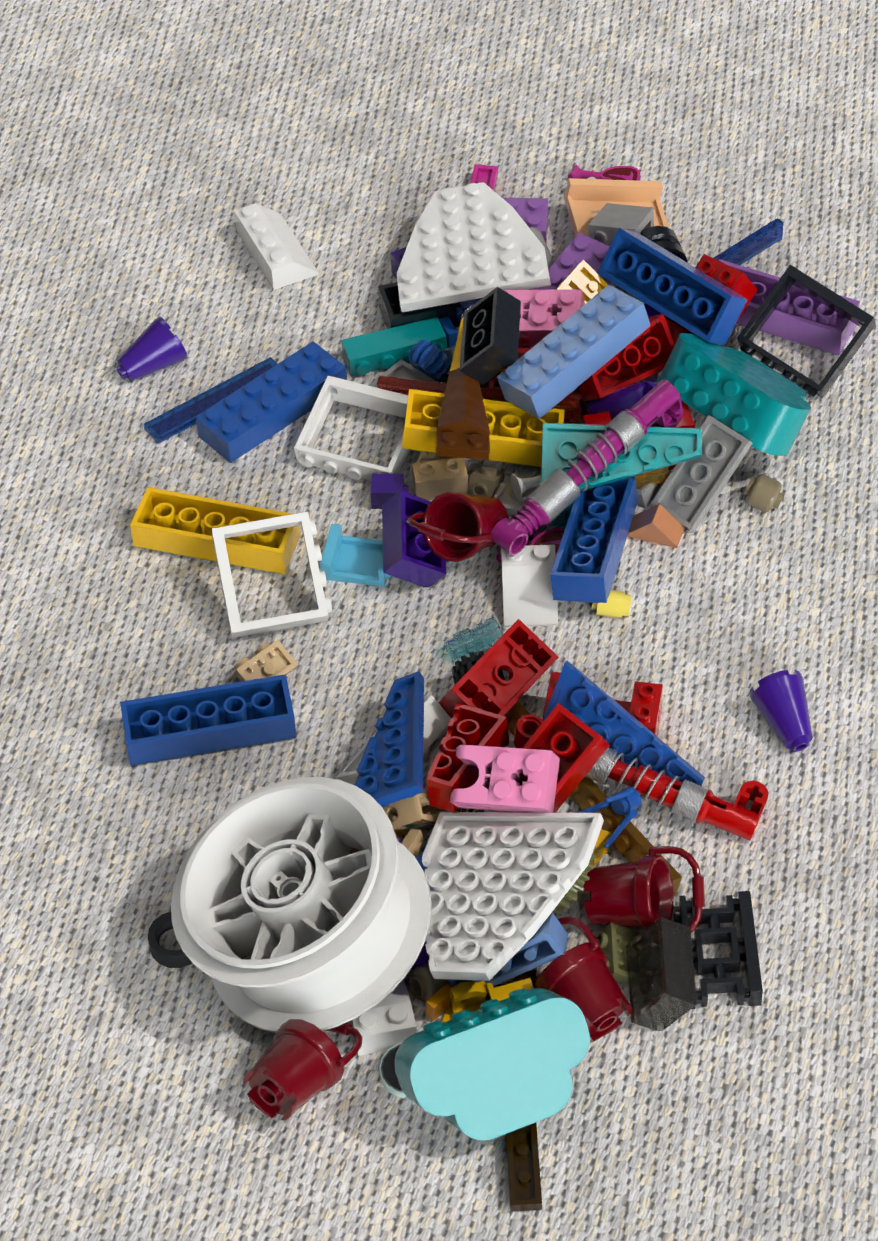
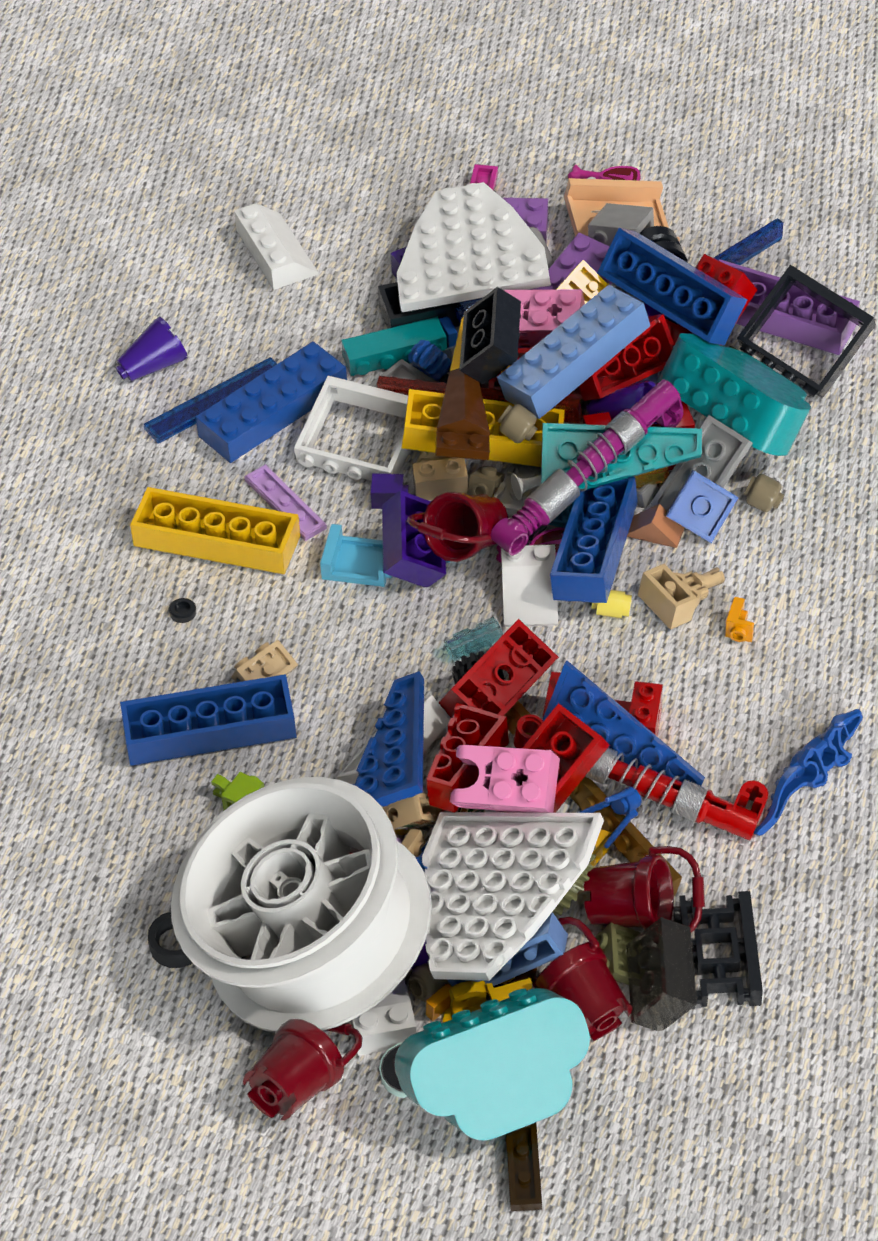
white window [212,512,332,638] -> none
dark purple cone [749,670,813,751] -> none
none -> black tile [169,598,197,623]
none -> lime brick [211,772,264,811]
none -> lavender tile [244,464,327,541]
none -> dark tan head [497,404,538,443]
none -> tan brick [638,564,725,630]
none -> tile [665,470,739,543]
none -> light orange bracket [725,597,754,642]
none -> blue animal [754,709,863,836]

